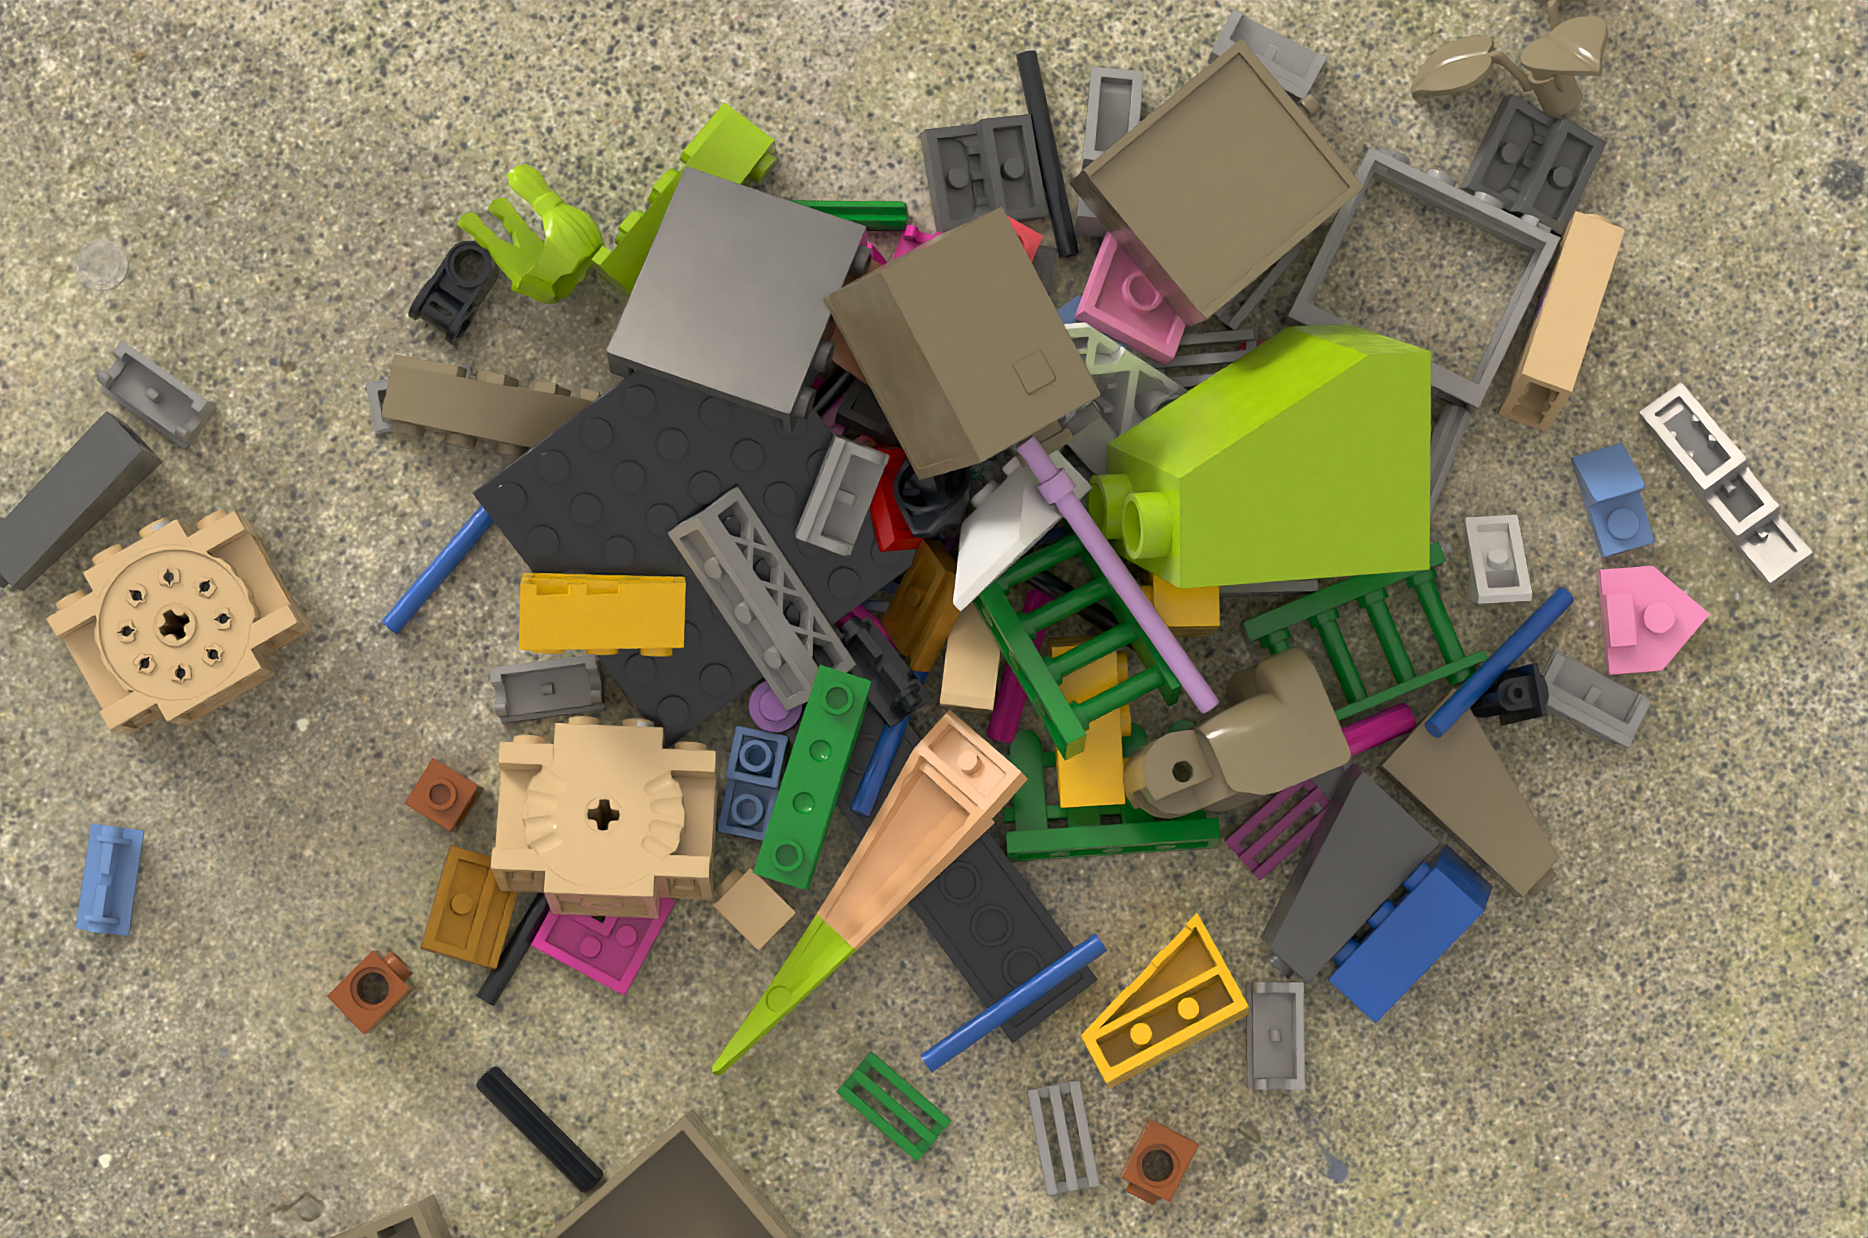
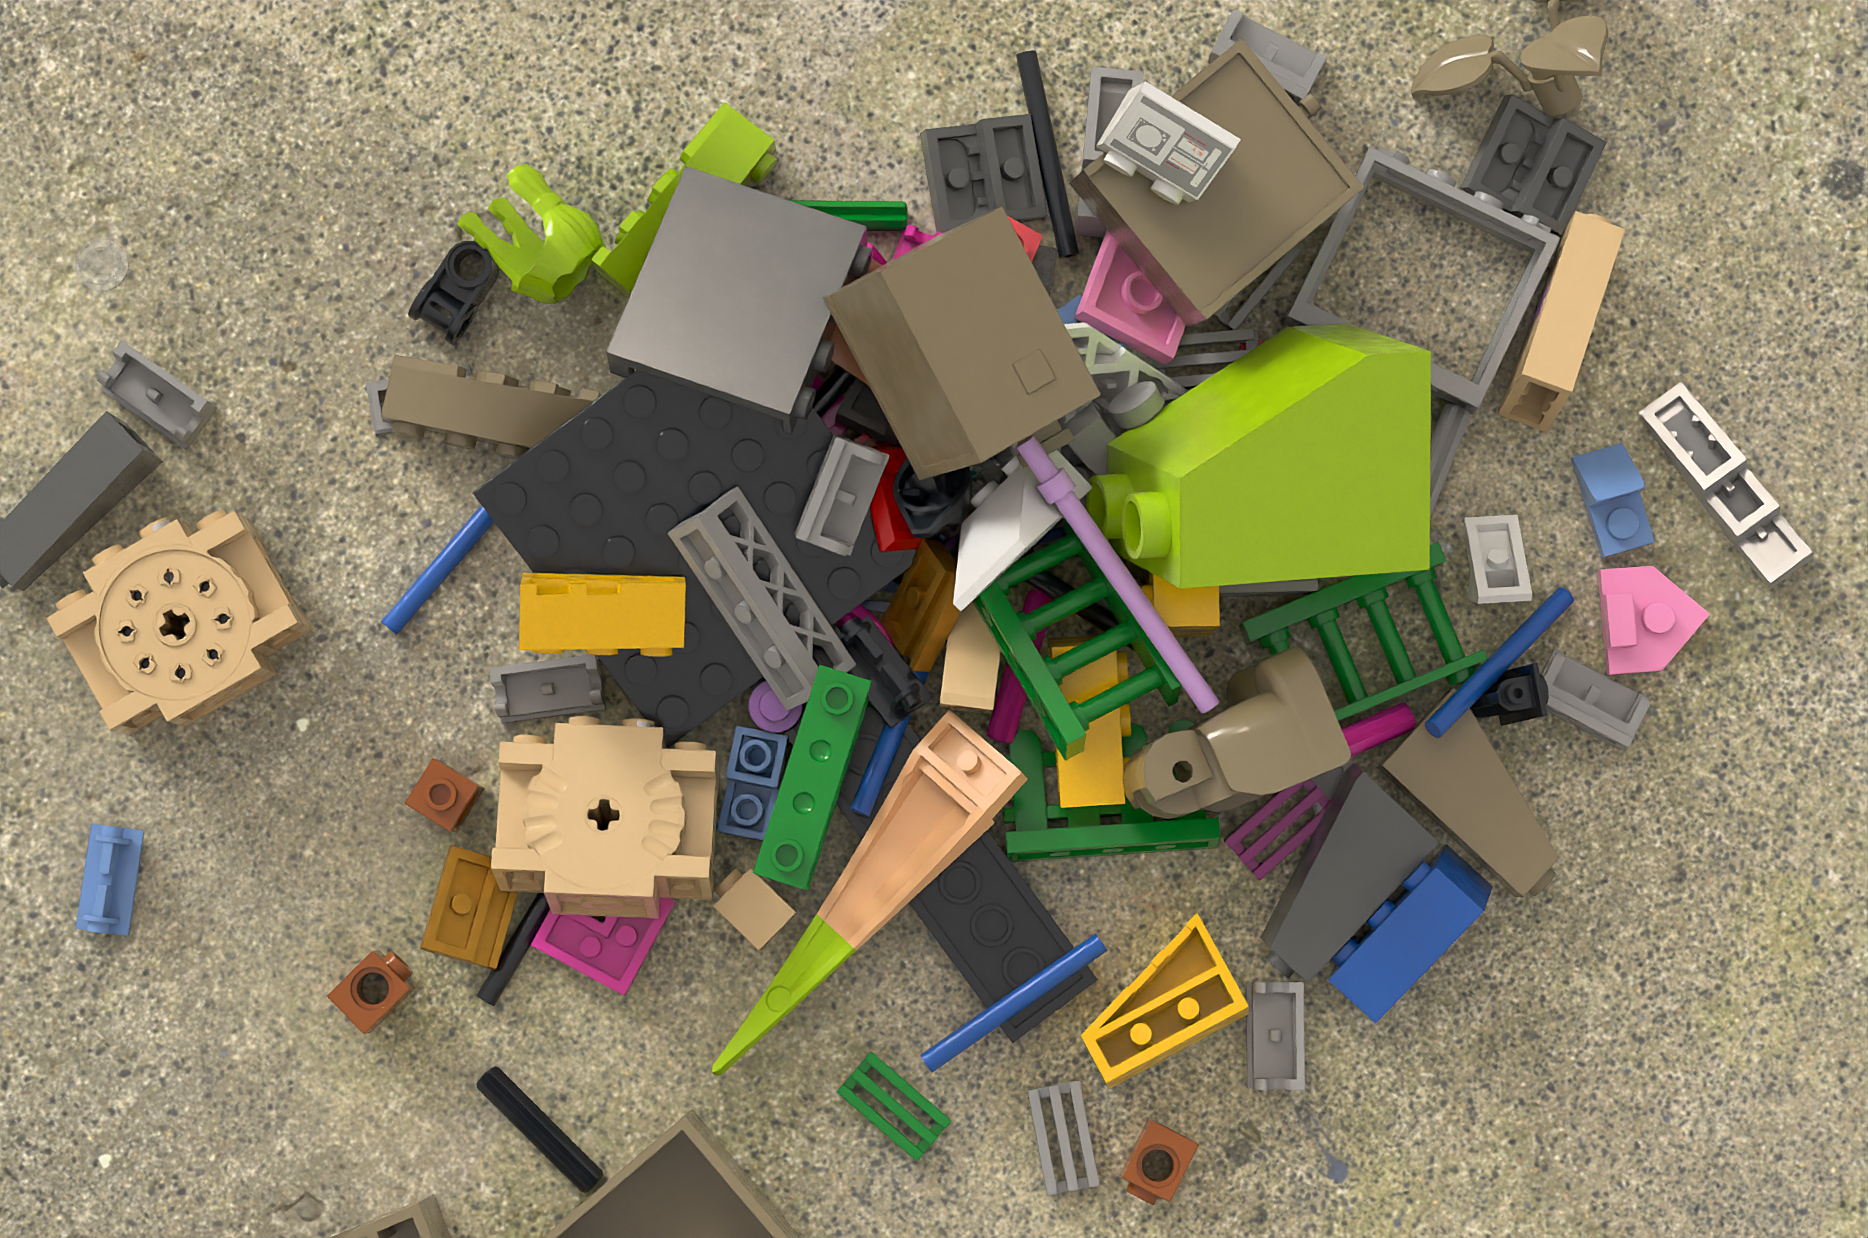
none -> white slope [1096,81,1241,205]
none -> light grey tile [1108,381,1164,429]

